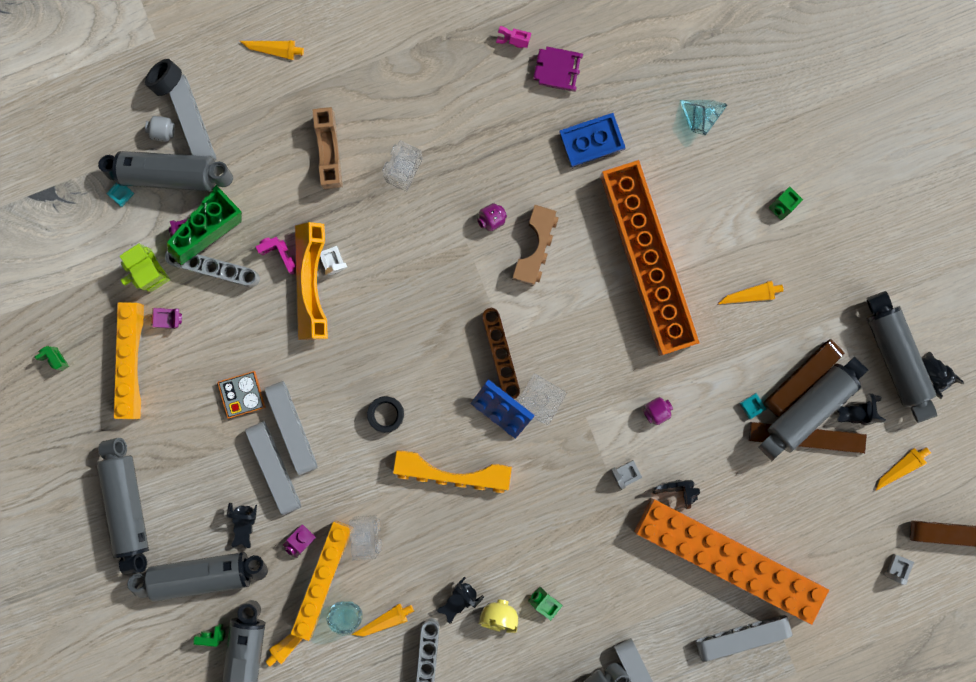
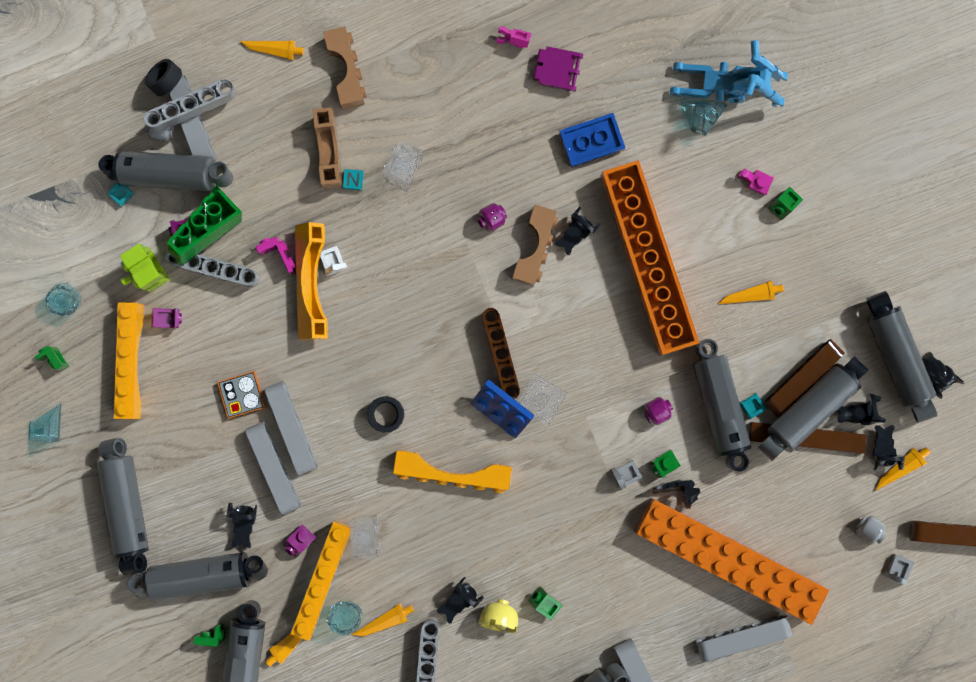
none -> clear light blue slope [29,403,61,442]
none -> clear light blue hair [45,283,82,316]
none -> light grey beam [144,79,236,133]
none -> medium nougat arch [323,26,367,109]
none -> teal tile [343,169,364,191]
none -> black hair [555,206,601,256]
none -> green bracket [650,449,681,478]
none -> dark azure piece [670,40,788,107]
none -> dark grey piece [693,339,752,472]
none -> dark pink plate [737,168,774,196]
none -> light grey head [855,516,886,545]
none -> black hair [872,425,905,470]

